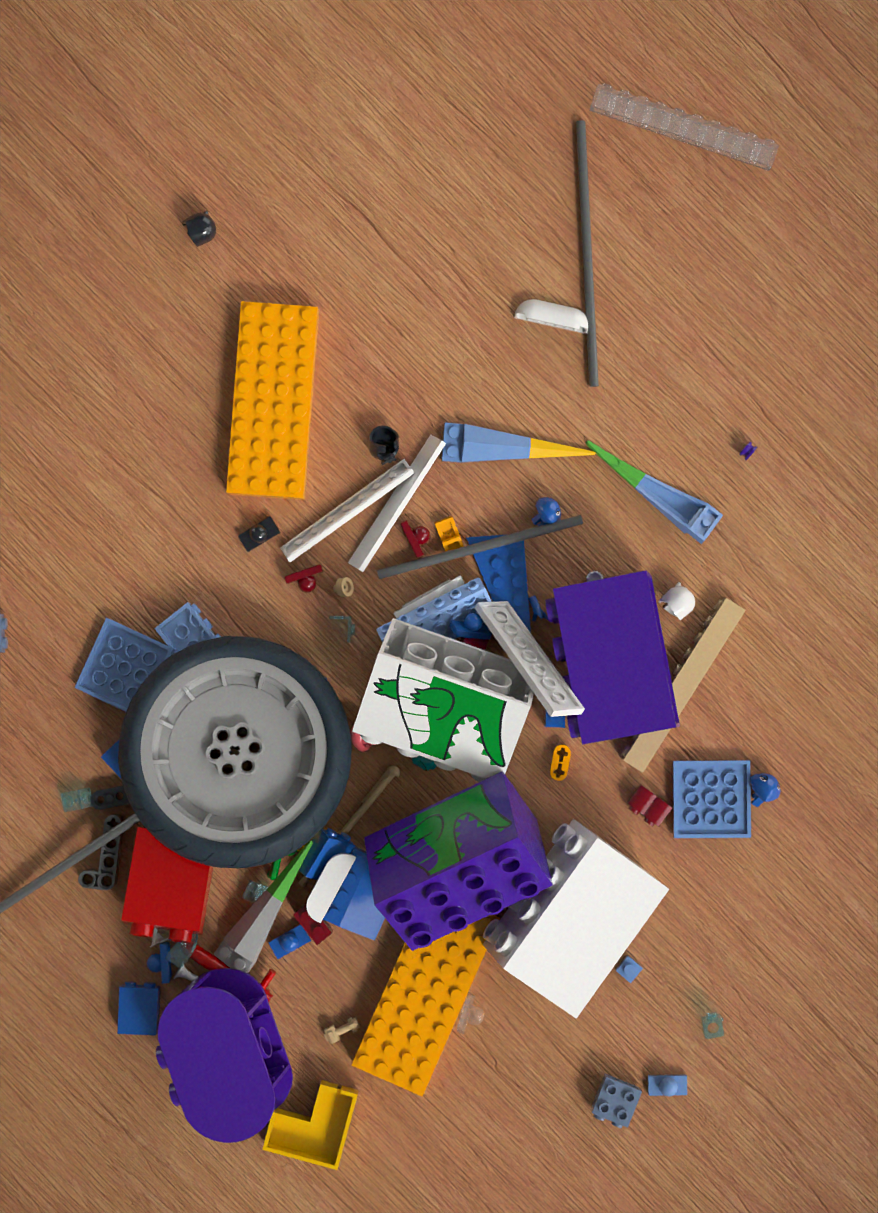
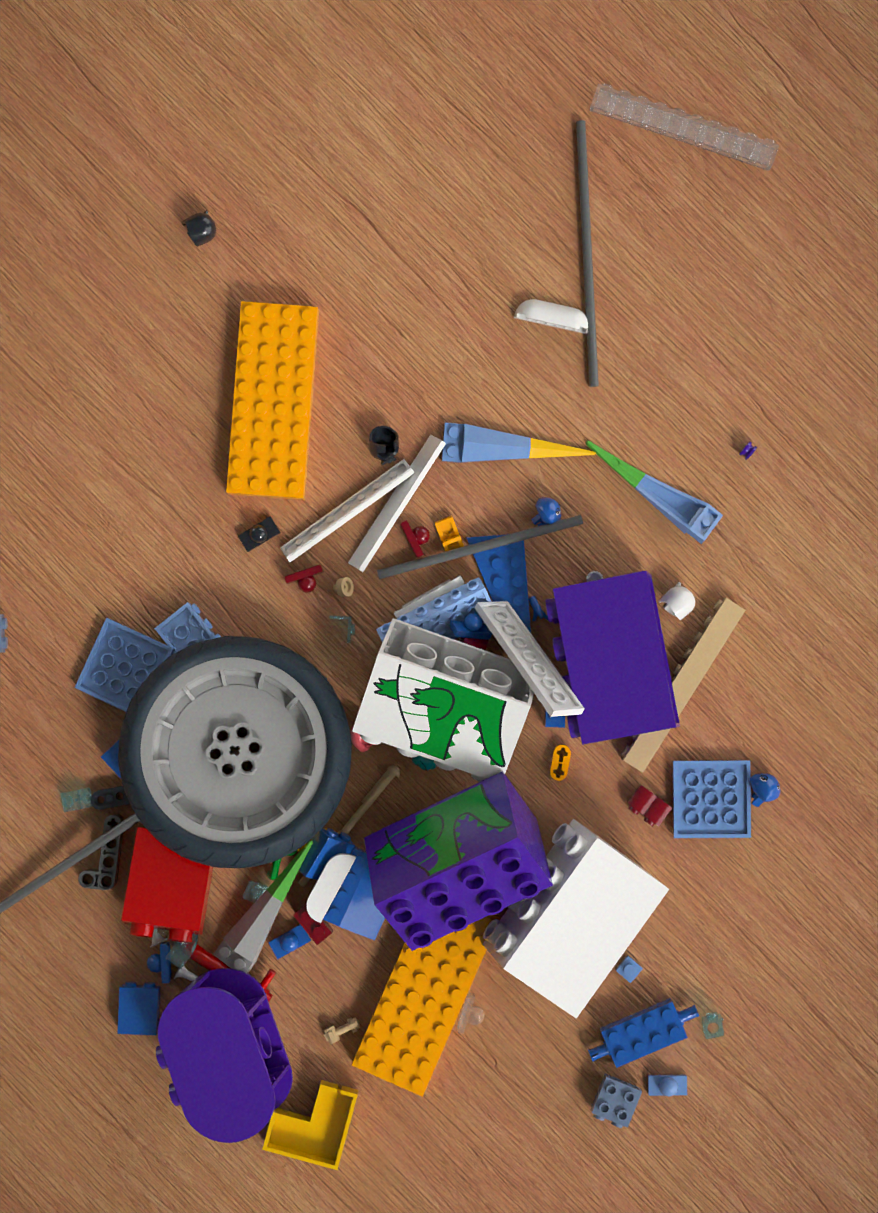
none -> blue brick [588,998,699,1068]

